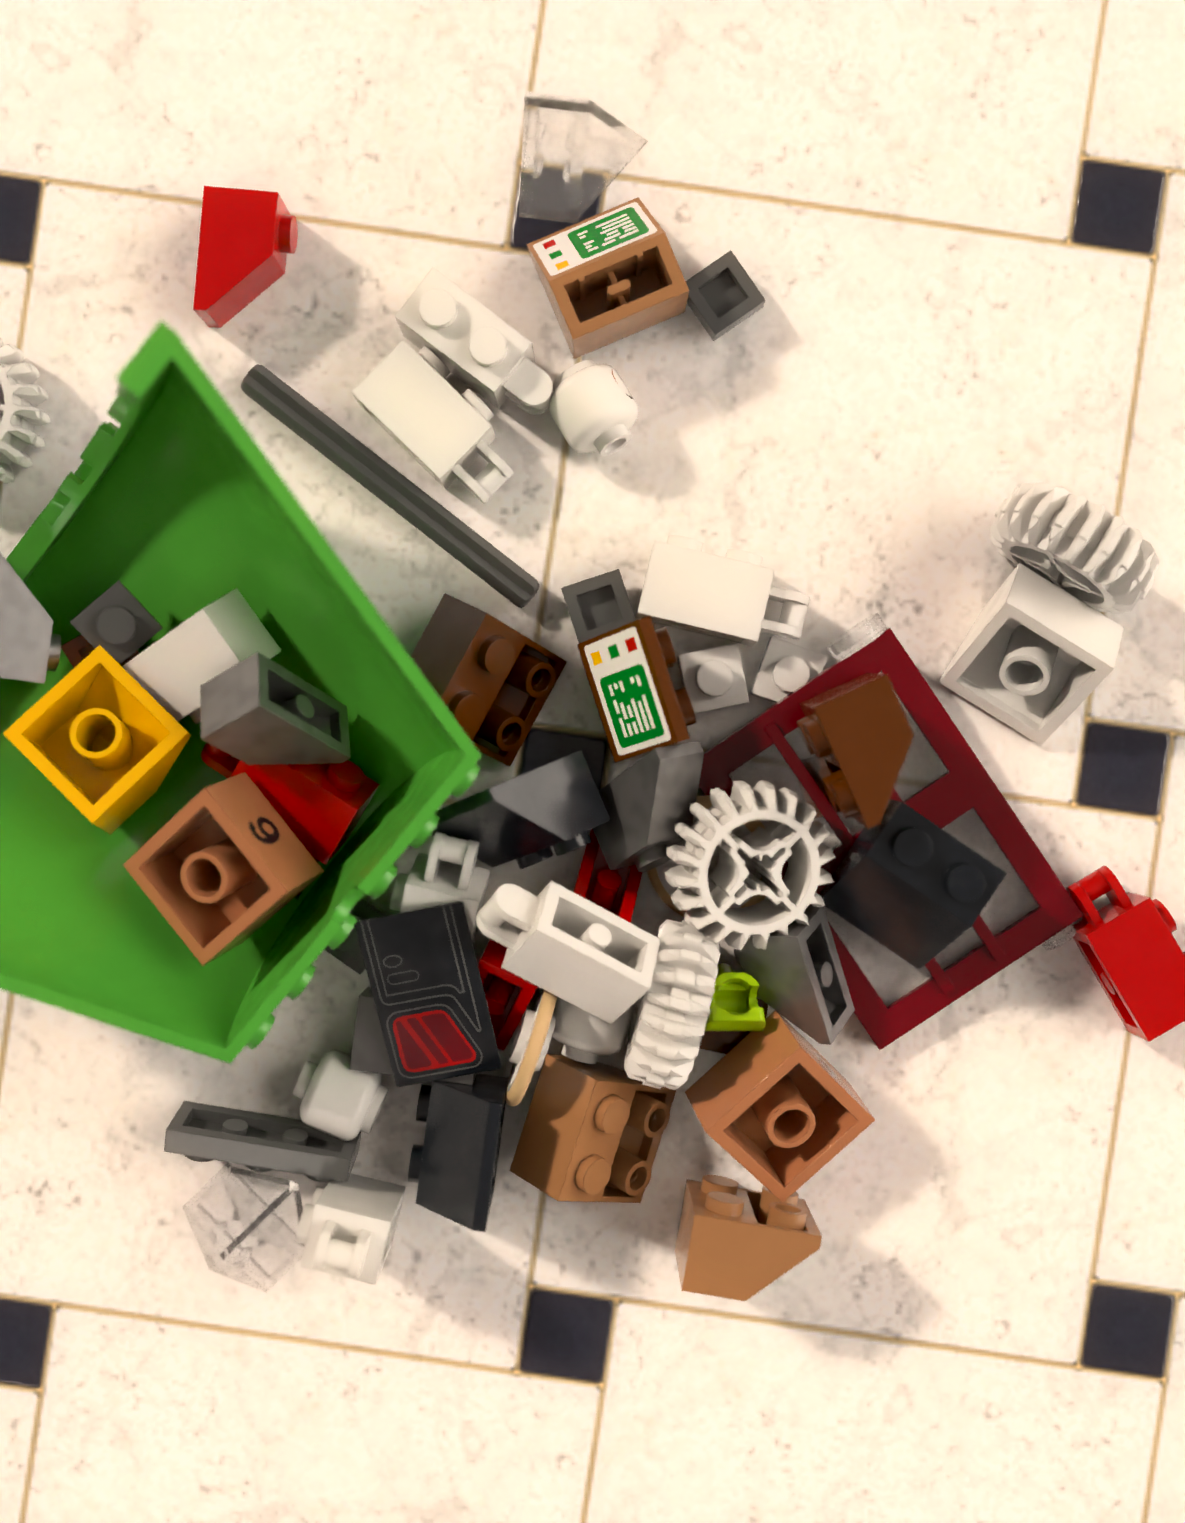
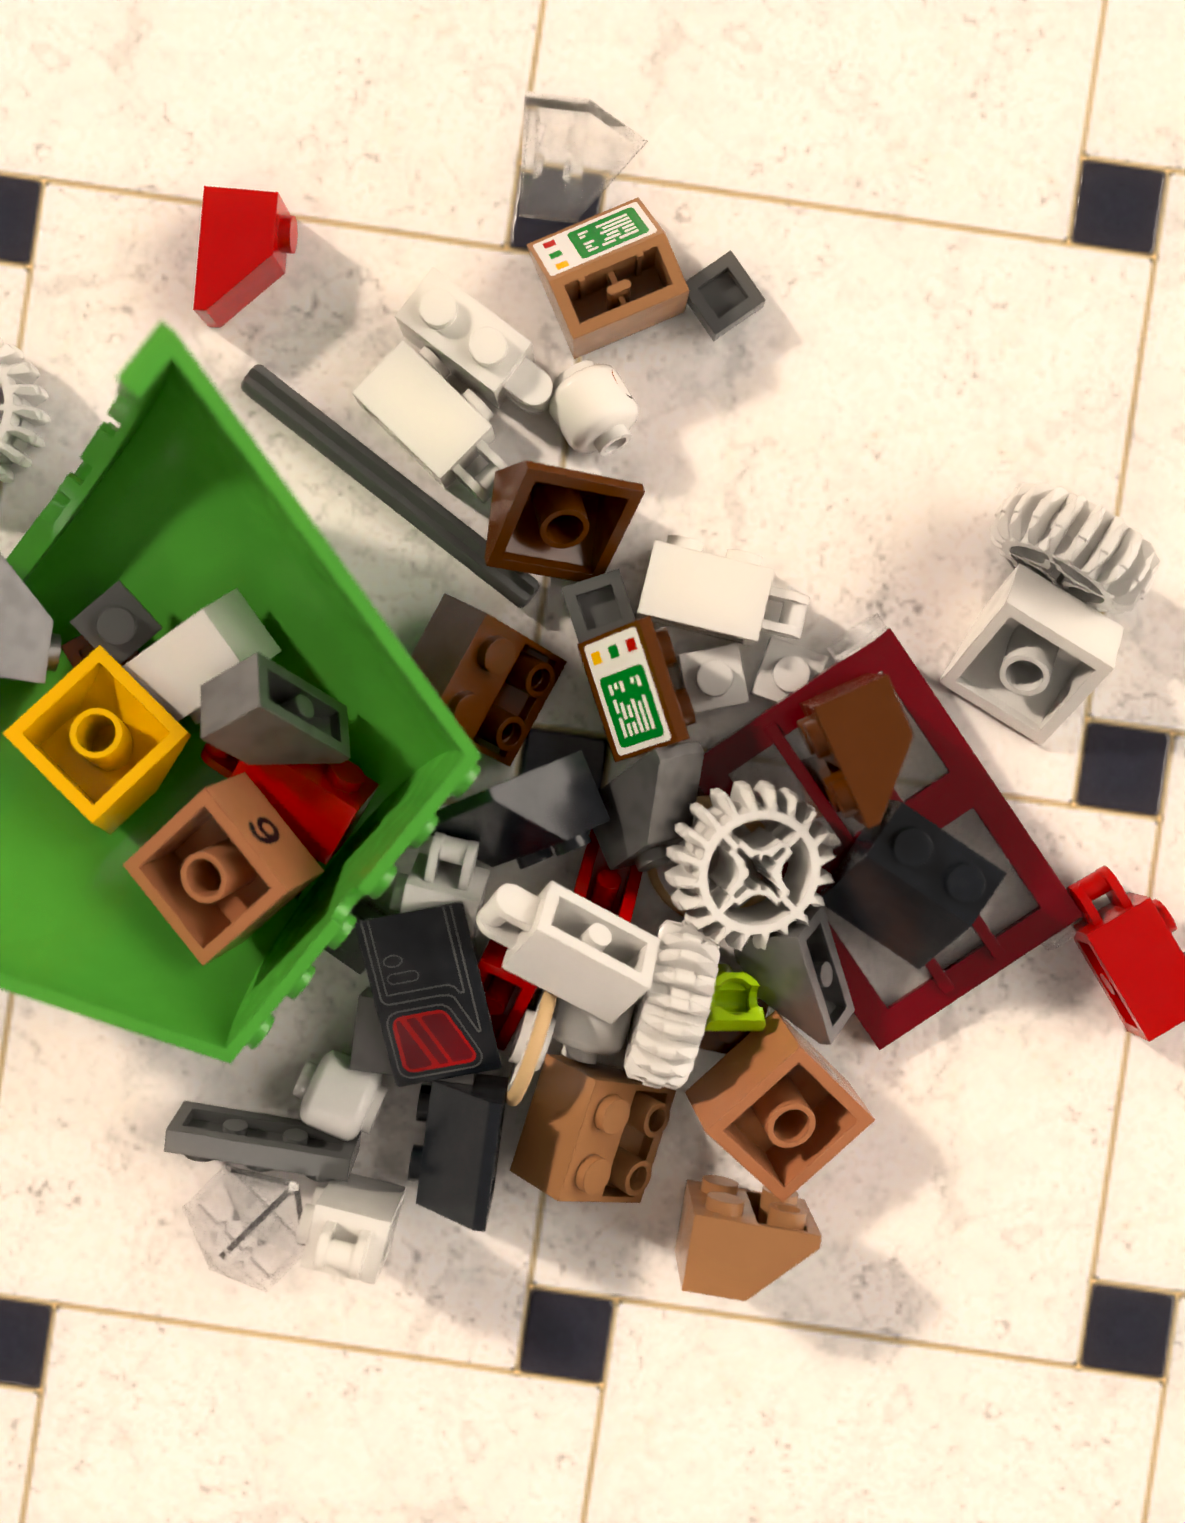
none -> reddish brown slope [485,460,645,582]

